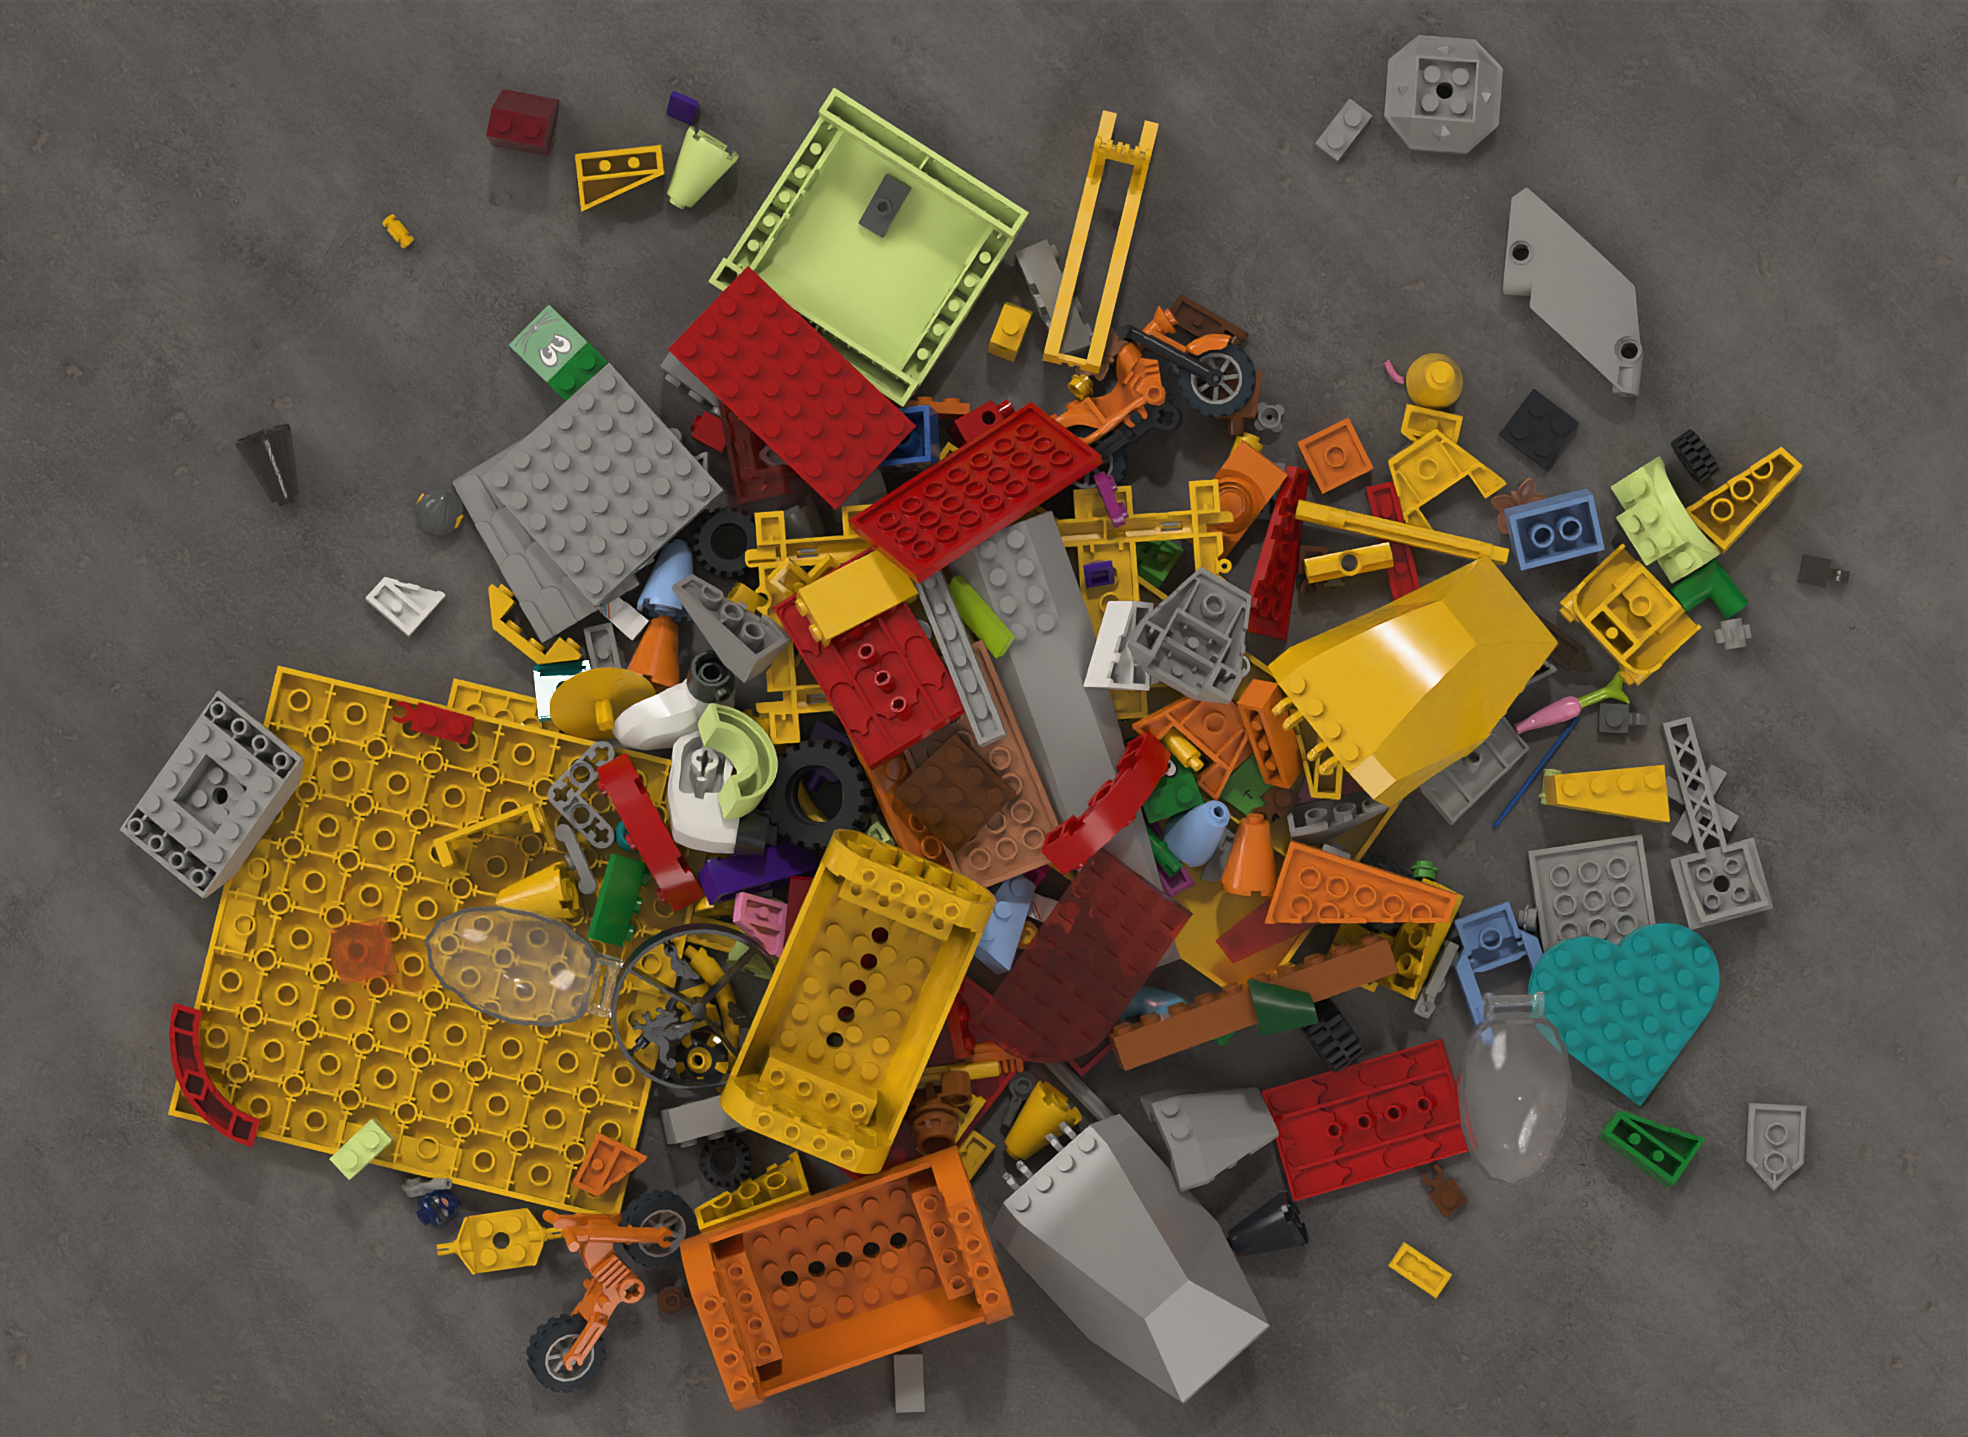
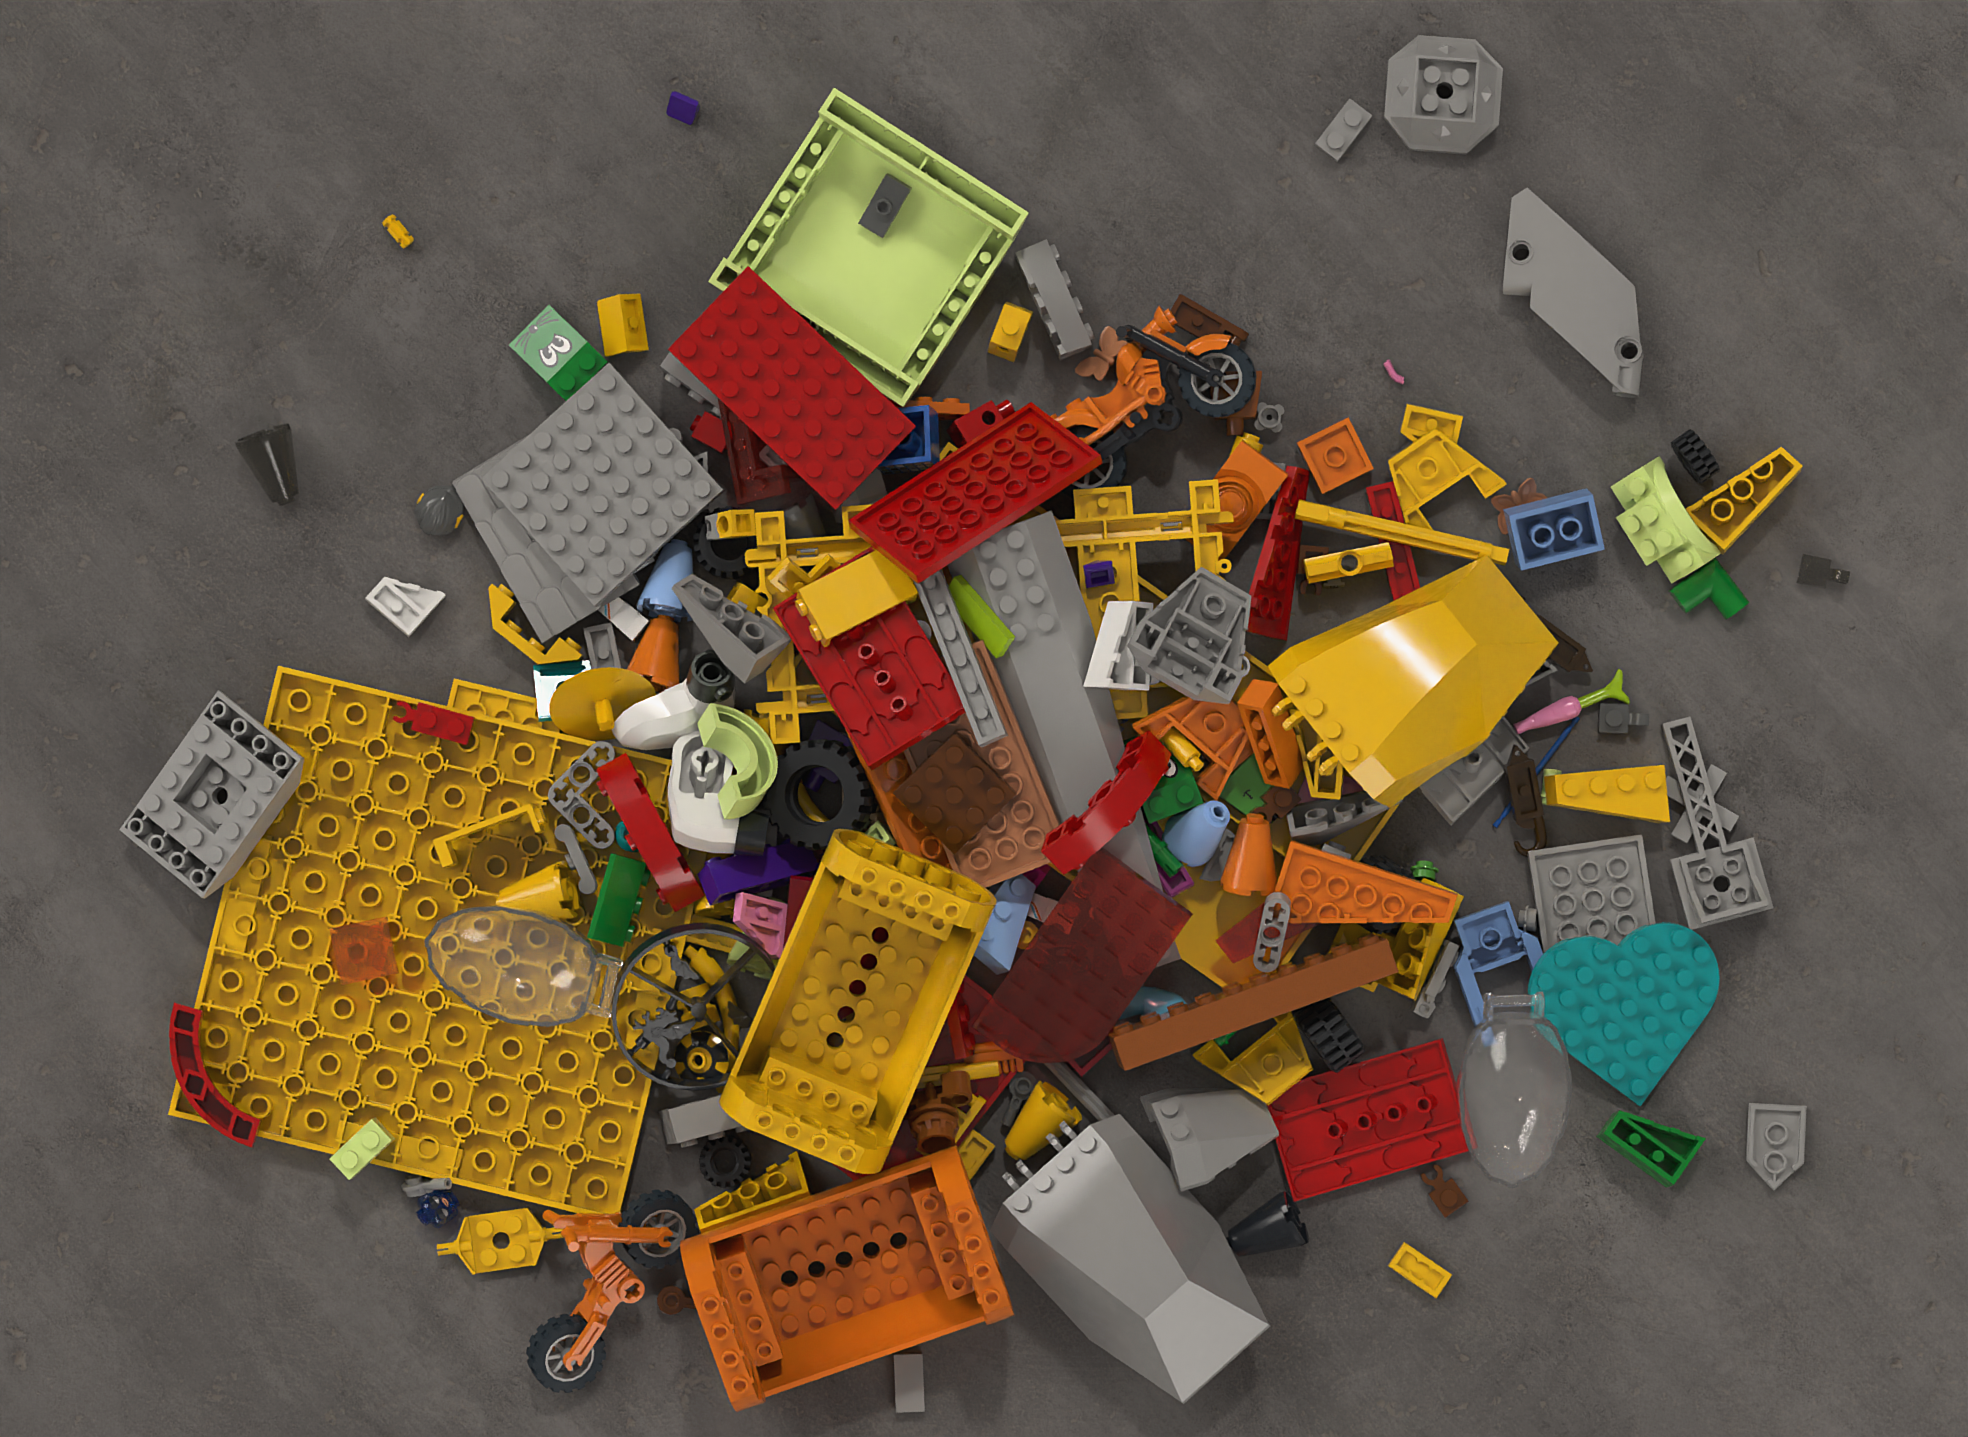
dark red slope [486,89,559,156] -> none
orange wing [572,1132,648,1197] -> none
yellow wedge [575,144,665,212] -> none
yellowish green cone [667,126,739,209] -> none
yellow piece [1042,110,1159,374] -> none
yellow plate [1067,374,1094,400] -> none
magenta plate [1093,471,1129,529] -> none
bright green plate [1135,540,1184,588] -> none
dark green slope [1247,979,1319,1036] -> none
yellow cone [1406,353,1463,410] -> none
black plate [1498,388,1579,469] -> none
yellow piece [1559,543,1701,686] -> none
light grey gear [1715,618,1752,650] -> none
none -> yellow panel [597,294,649,357]
none -> yellow leg [705,509,756,540]
none -> yellow wing [1193,1011,1313,1105]
none -> light grey beam [1253,892,1291,972]
none -> dark brown plate [1503,744,1547,857]

